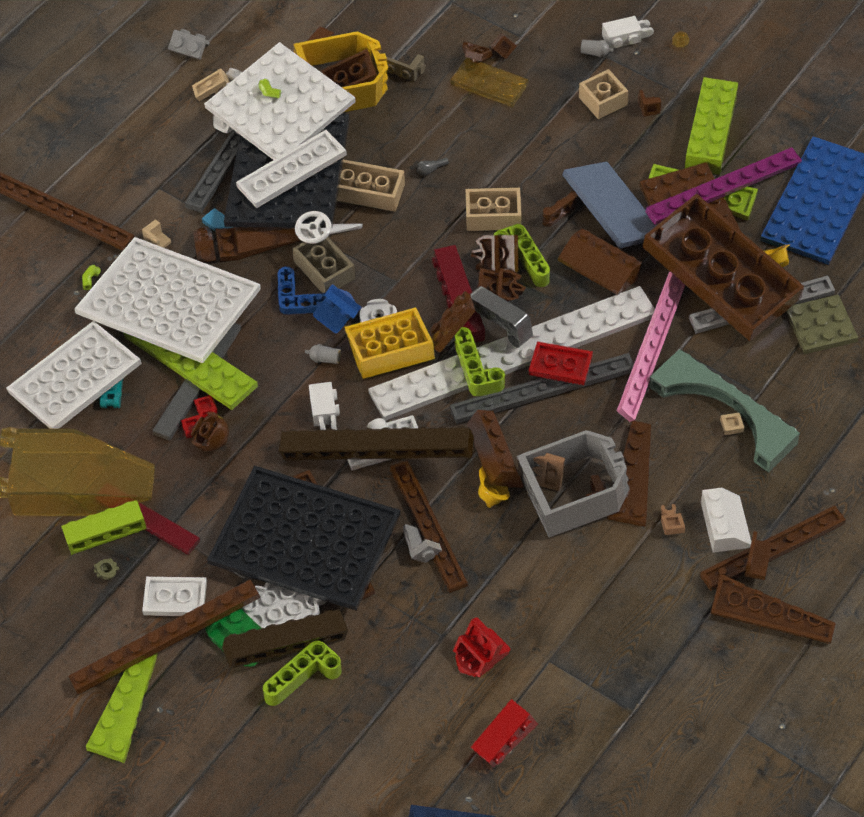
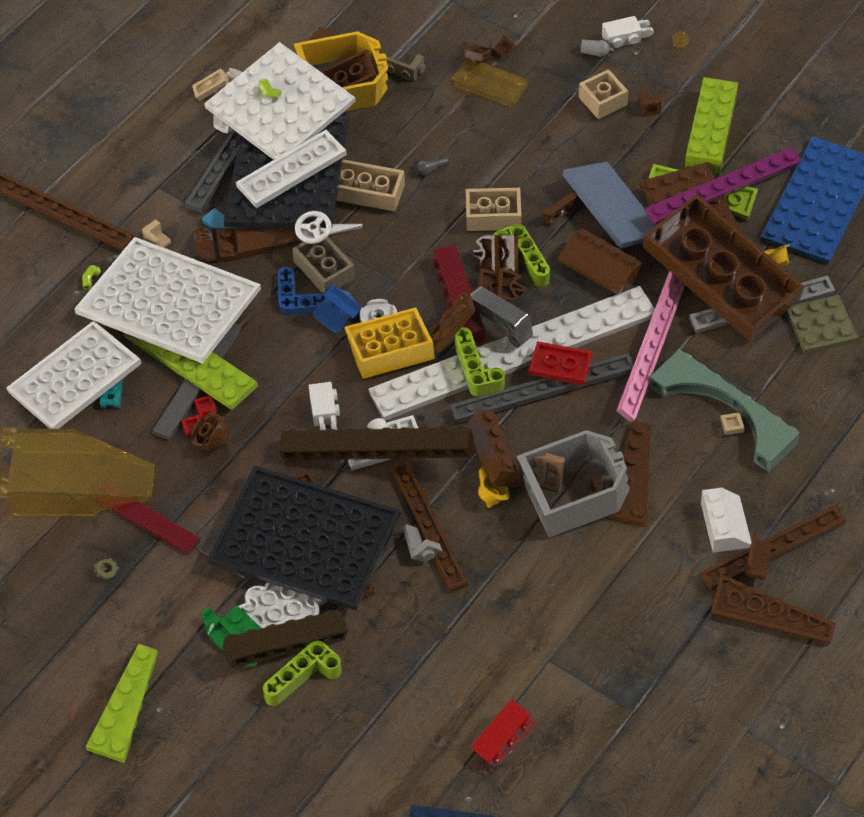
lime brick [61,500,146,555] -> none
reddish brown plate [69,579,261,695] -> none
white plate [142,577,207,616] -> none
light grey bracket [168,29,210,60] -> none
light grey piece [305,344,341,364] -> none
red piece [453,617,511,678] -> none
medium nougat plate [661,504,685,535] -> none

